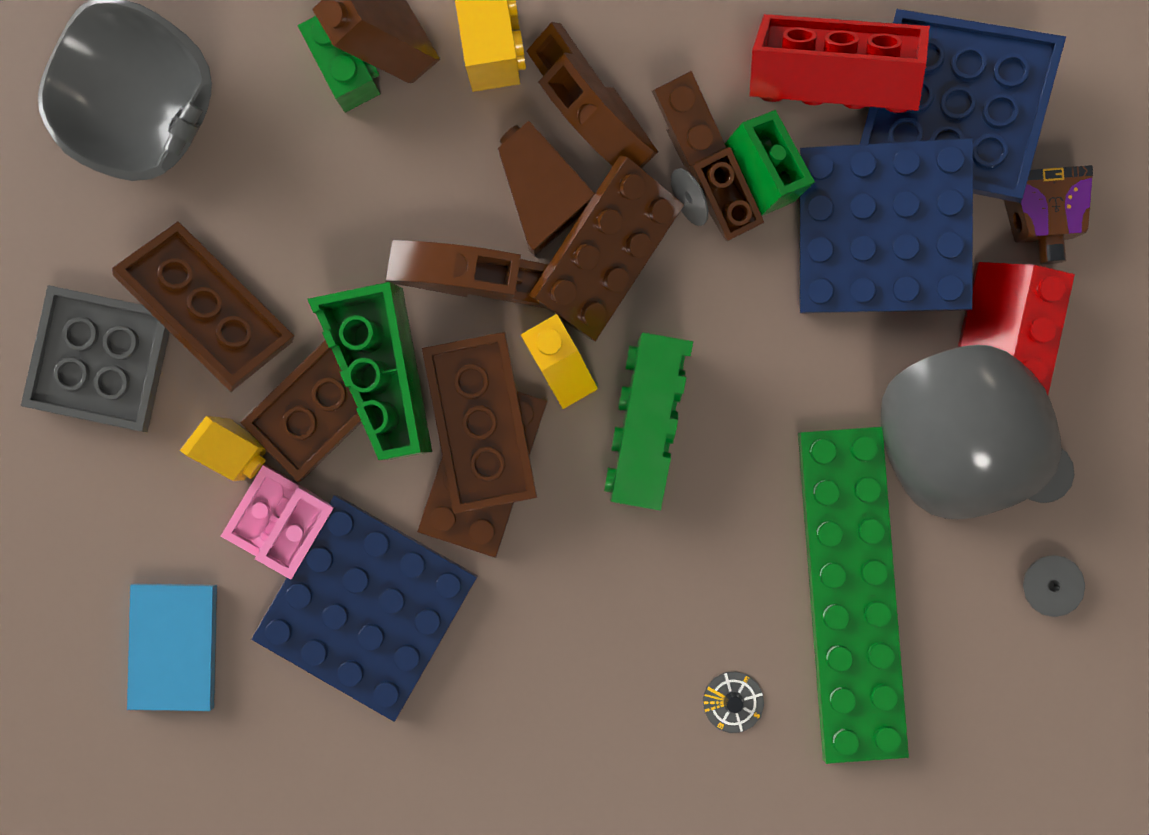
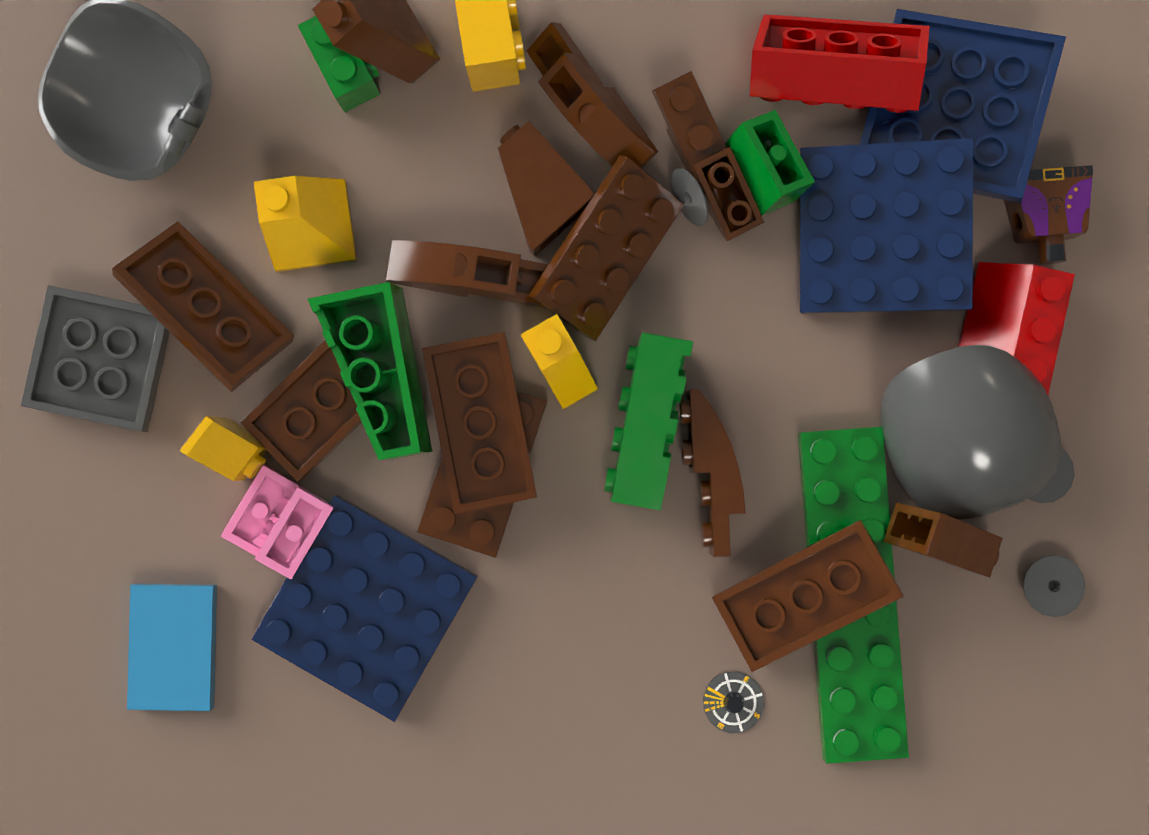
none -> yellow slope [254,176,357,272]
none -> reddish brown slope [680,389,746,557]
none -> reddish brown plate [712,519,904,672]
none -> reddish brown slope [883,502,1003,578]

